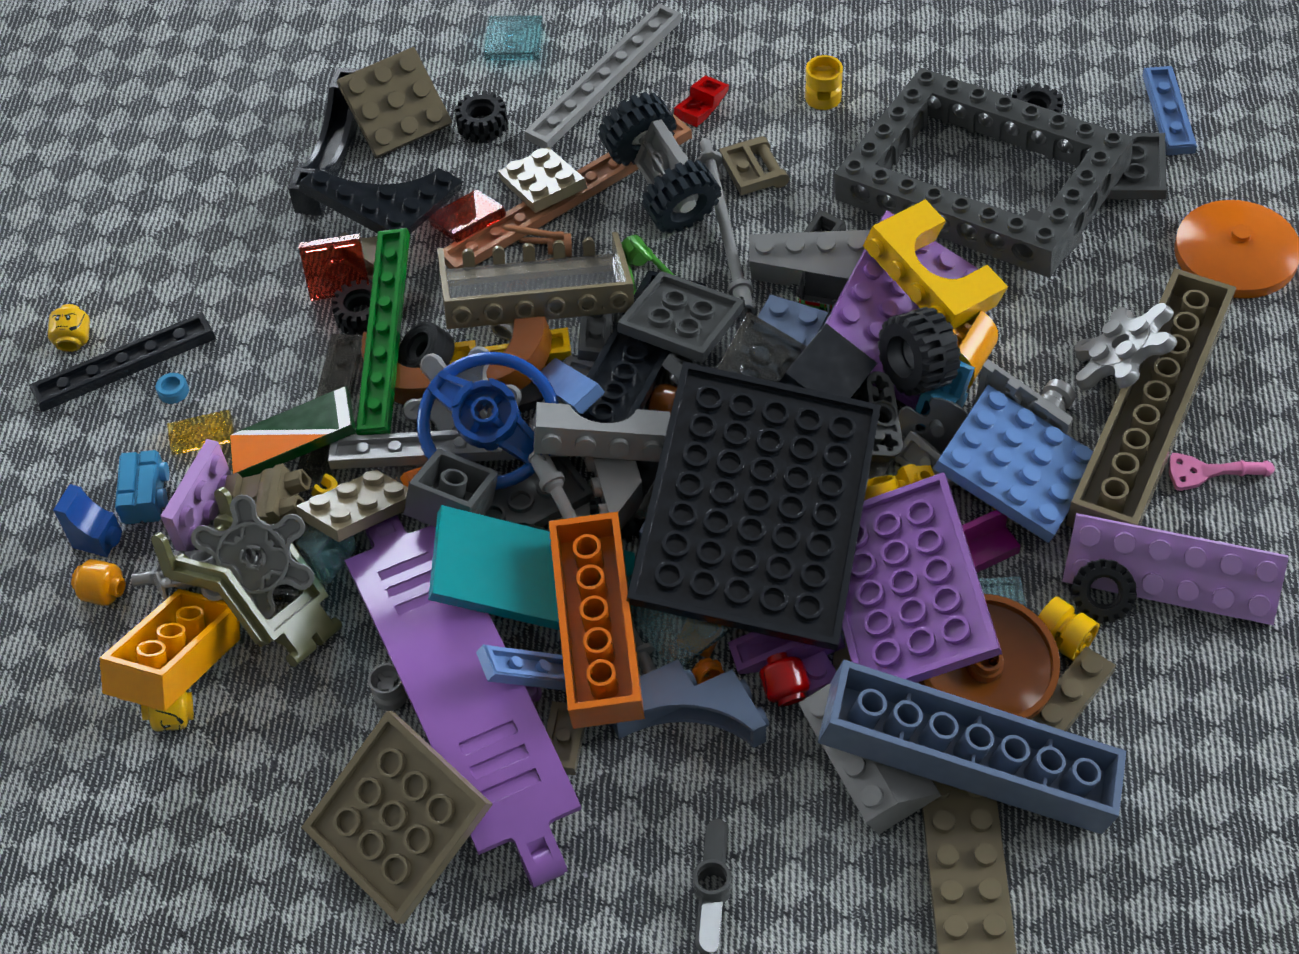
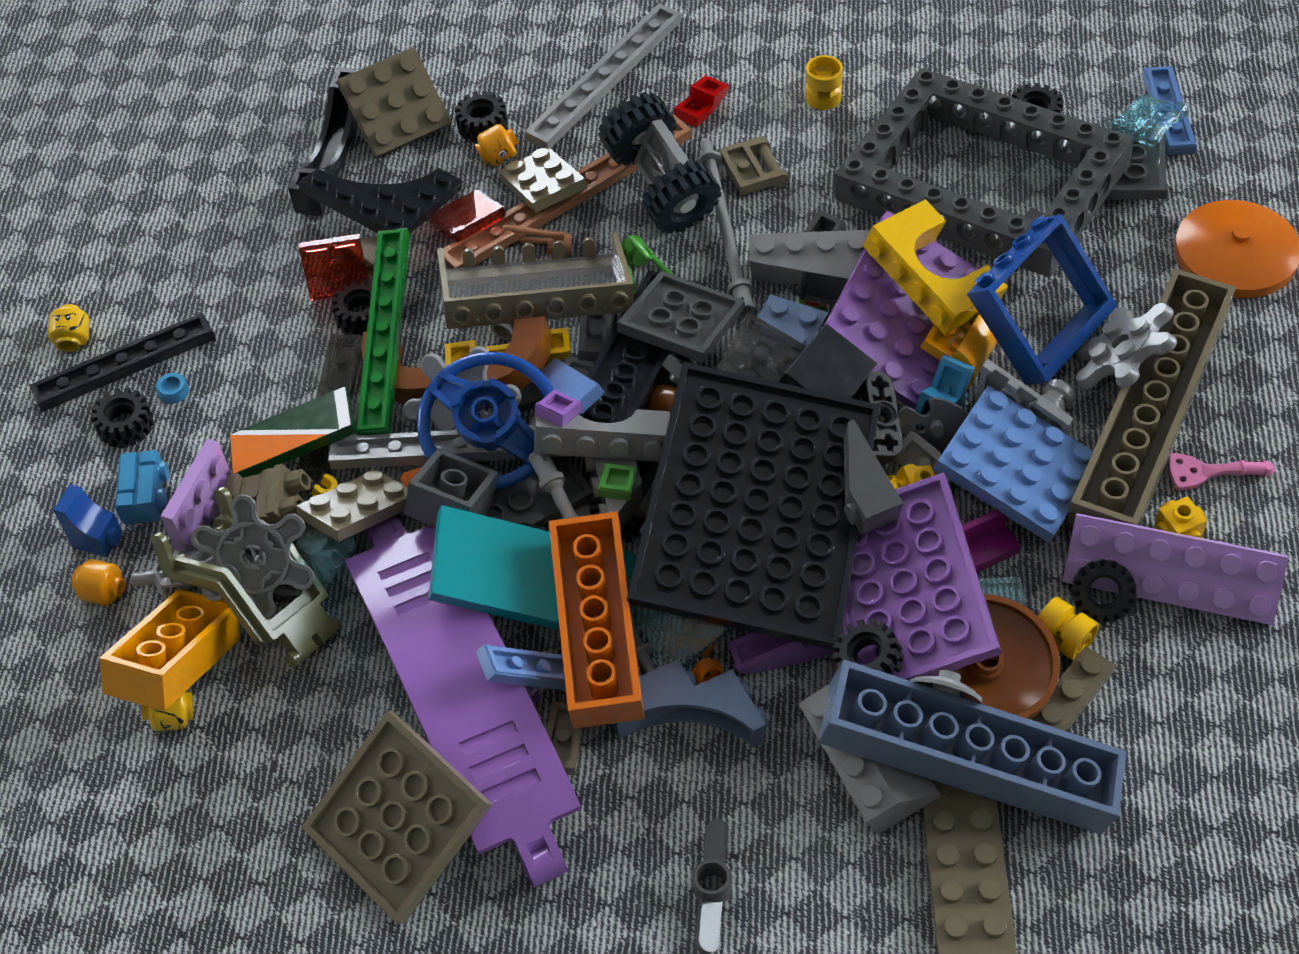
clear yellow plate [167,409,235,455] -> none
light grey wheel [368,663,408,711] -> none
black tyre [398,321,455,368] -> none
clear light blue tile [484,15,543,60] -> none
red head [759,652,810,707] -> none
medium lavender plate [802,651,836,697] -> none
black tyre [878,307,961,396] -> none
none -> black tyre [90,388,154,448]
none -> light orange head [475,124,519,167]
none -> medium lavender tile [534,390,582,427]
none -> bright green tile [598,463,638,501]
none -> black tyre [833,619,904,675]
none -> dark grey slope [844,420,903,535]
none -> light grey dish [910,670,983,704]
none -> blue window [967,214,1118,385]
none -> clear light blue plate [1111,94,1189,147]
none -> yellow brick [1153,496,1207,538]

